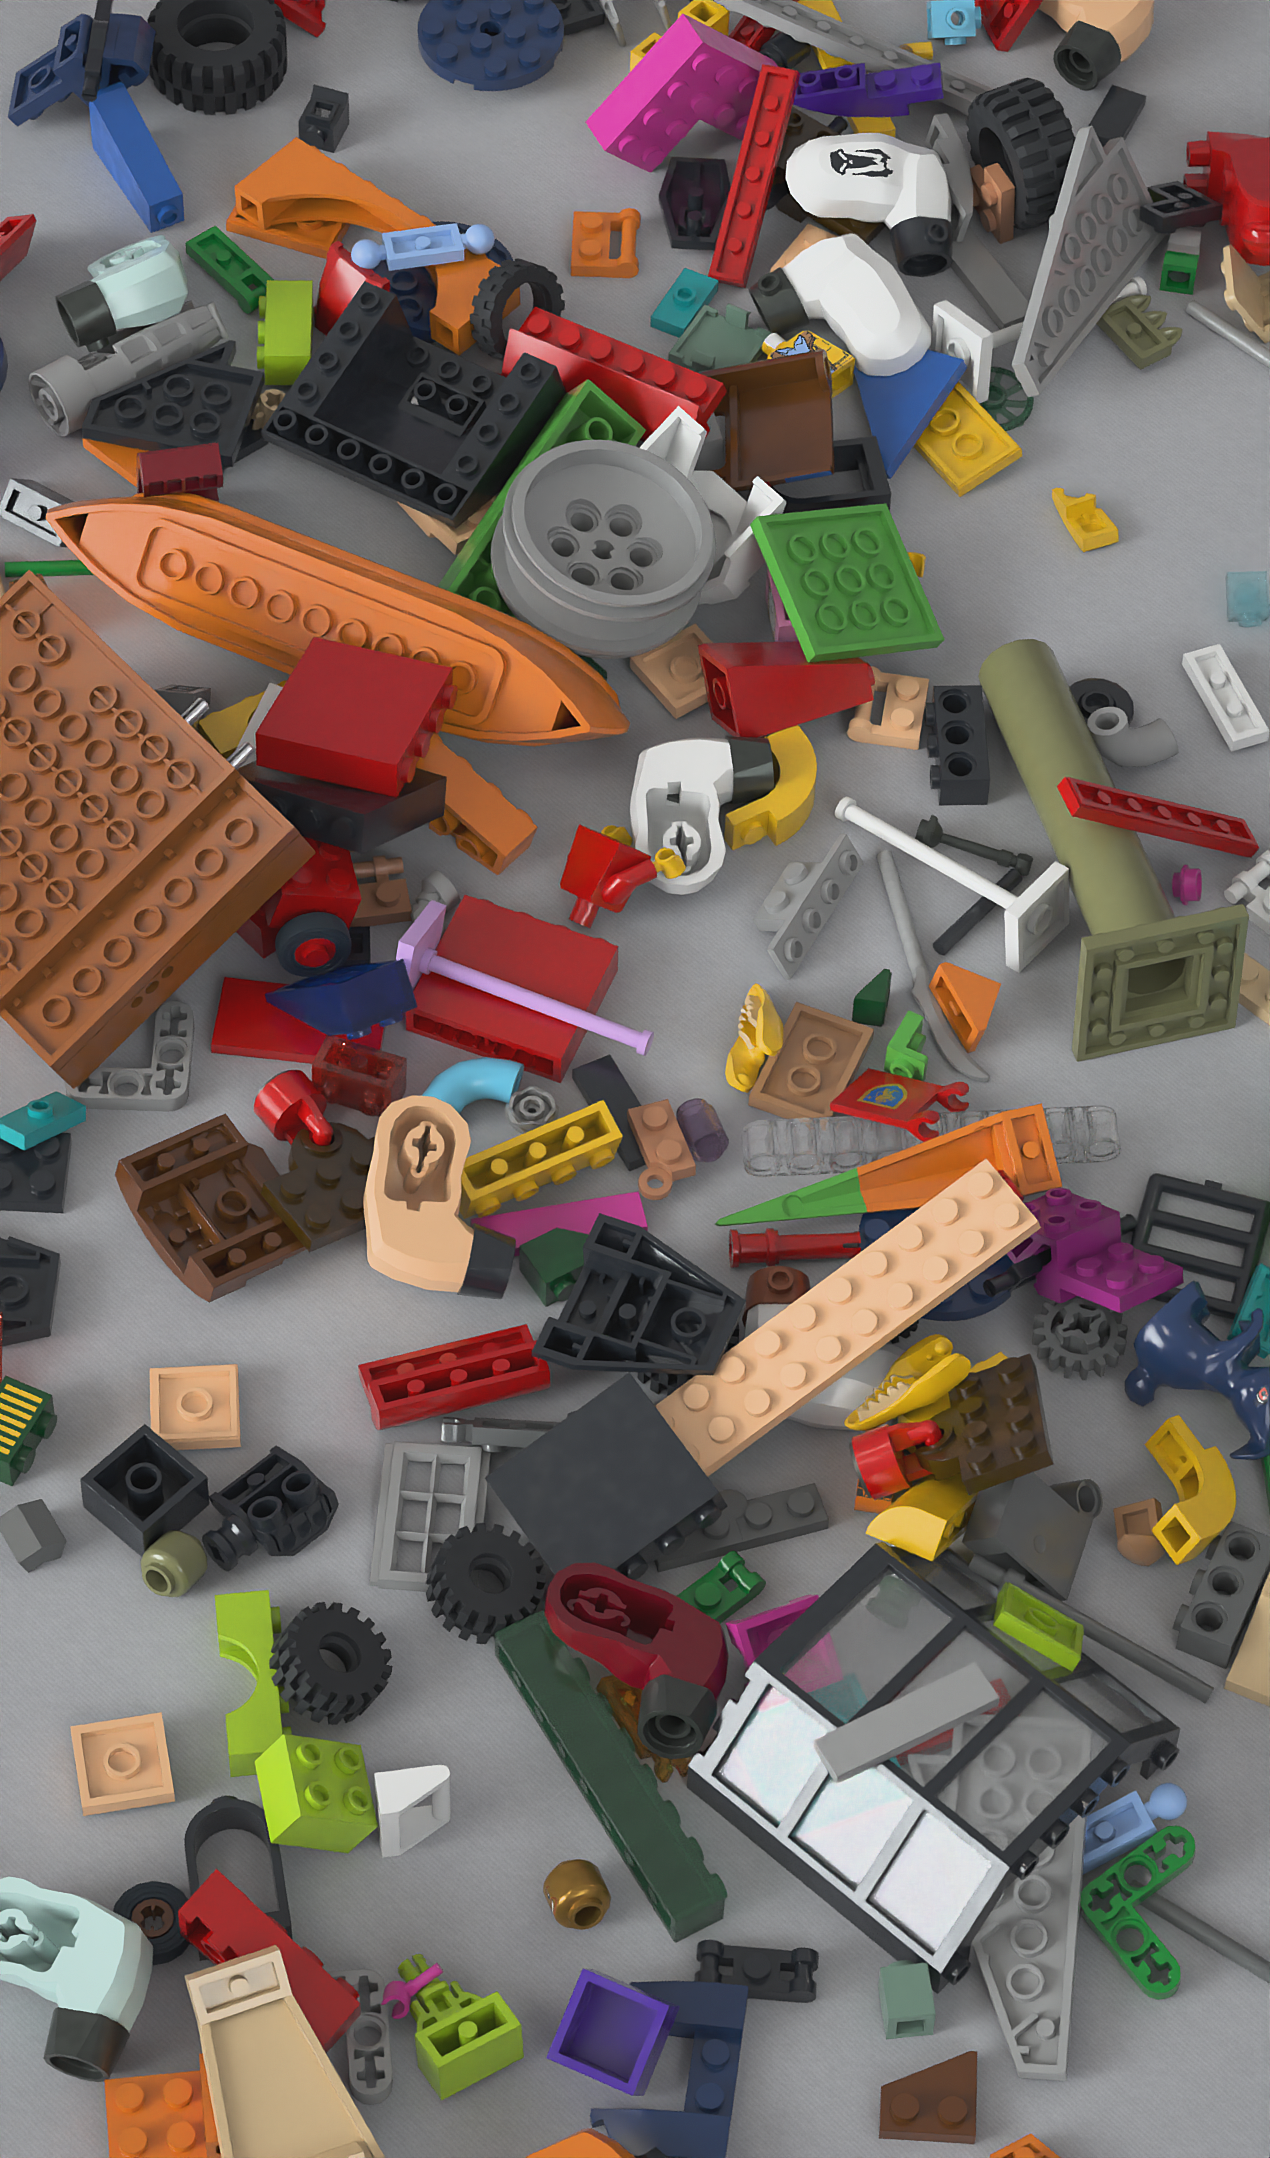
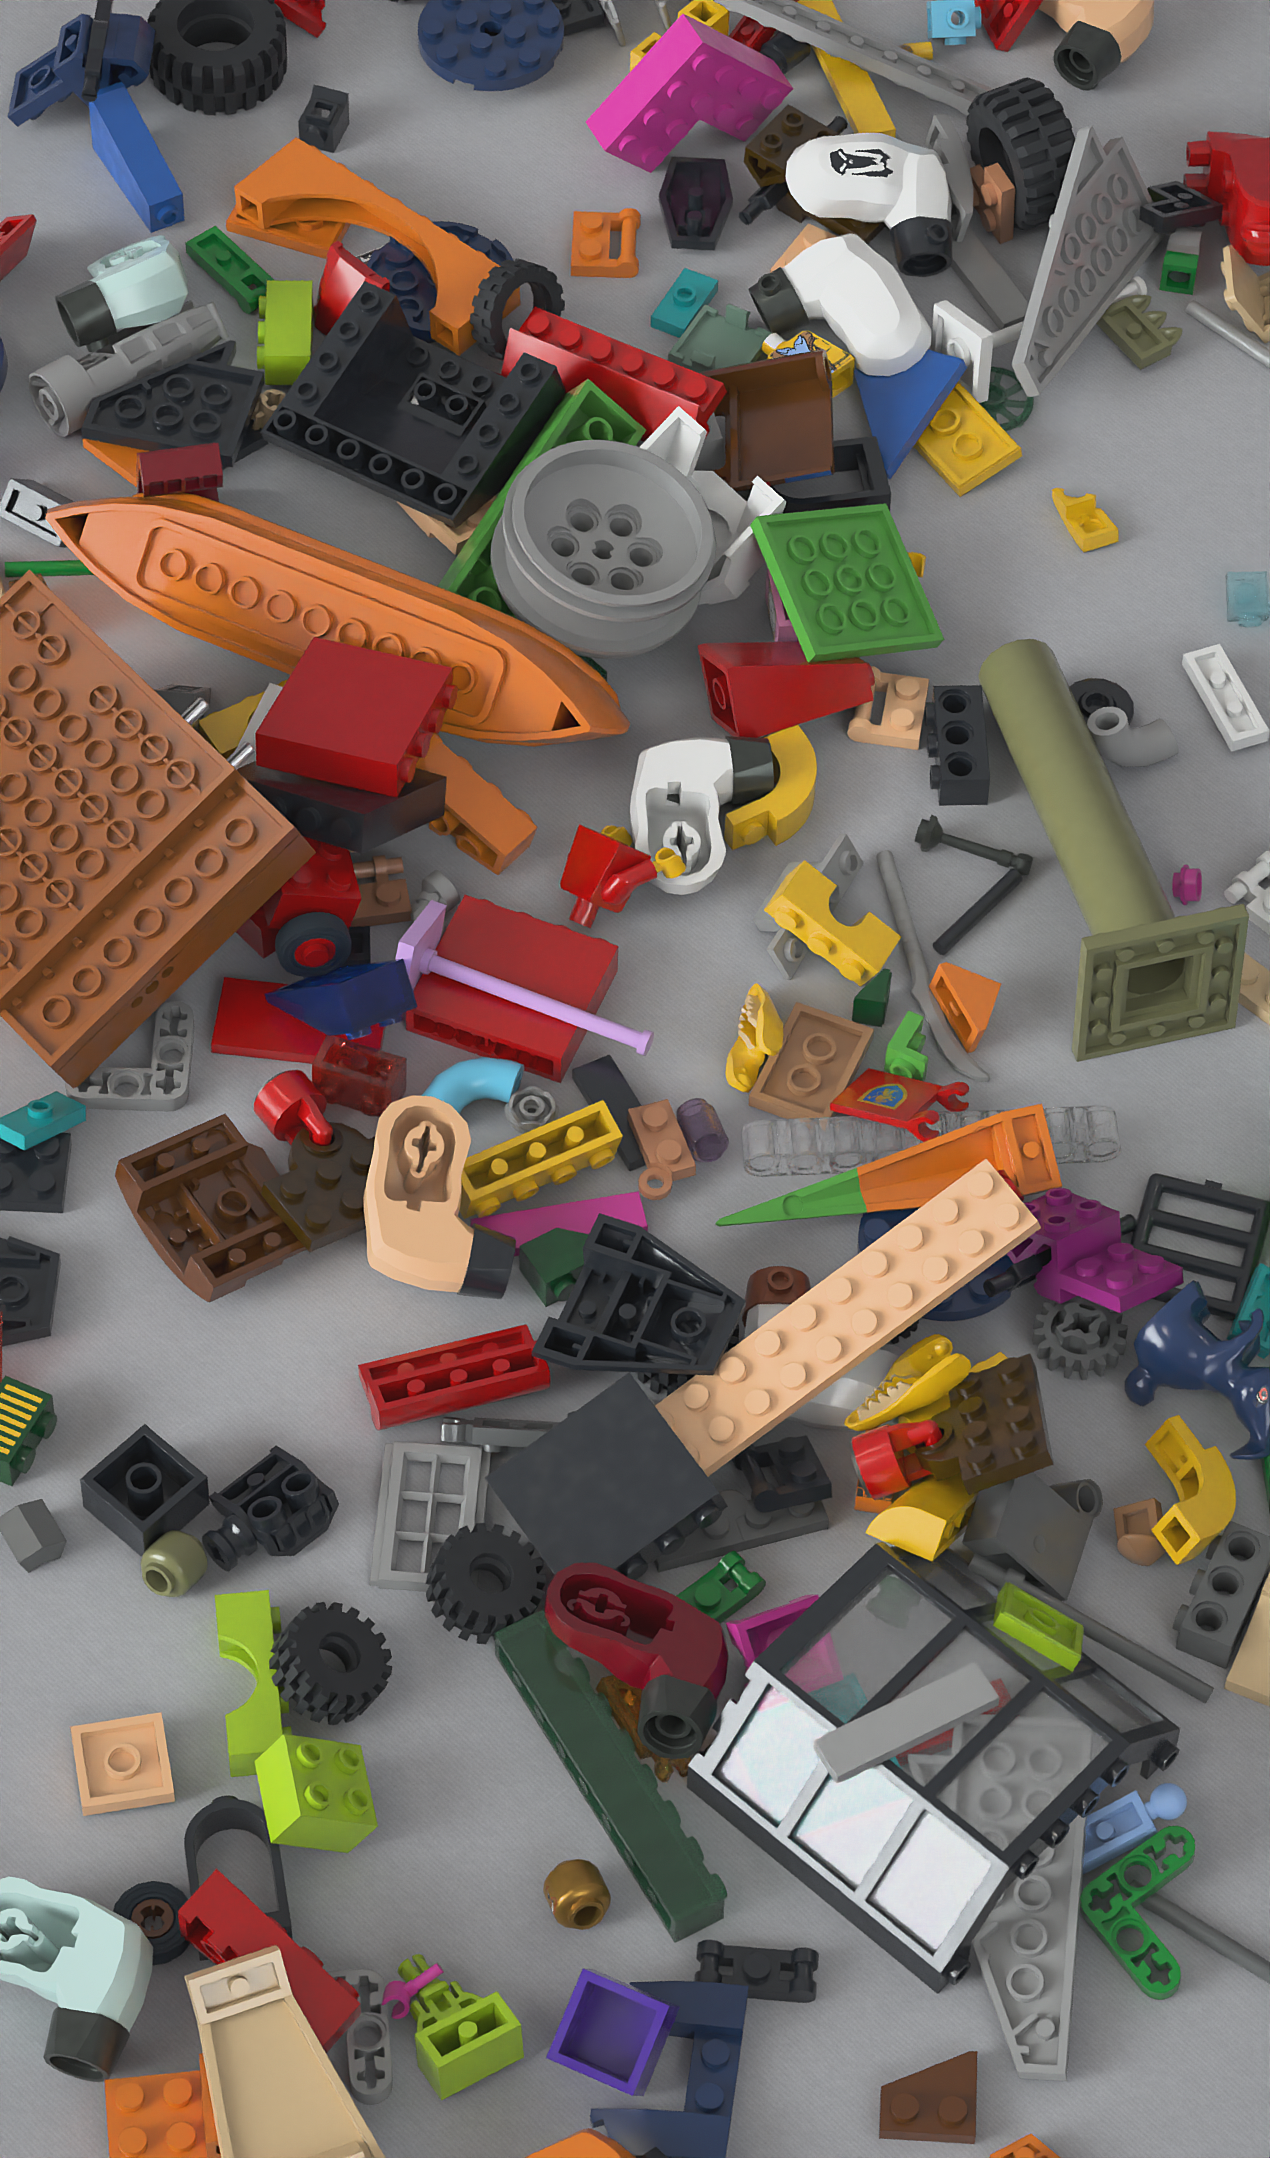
light nougat plate [150,1364,241,1450] -> none
light blue plate [351,223,495,271] -> none
white tile [374,1765,451,1858] -> none
light nougat plate [630,624,713,719] -> none
red tile [708,64,800,288] -> none
red pin [729,1228,861,1268] -> none
dark purple slope [793,62,944,117] -> none
white tile [835,796,1069,973] -> none
sand green brick [878,1960,936,2040] -> none
red tile [1057,777,1259,858] -> none
black tile [1089,85,1146,147] -> none
none -> black plate [732,1435,833,1512]
none -> yellow arch [764,860,901,987]

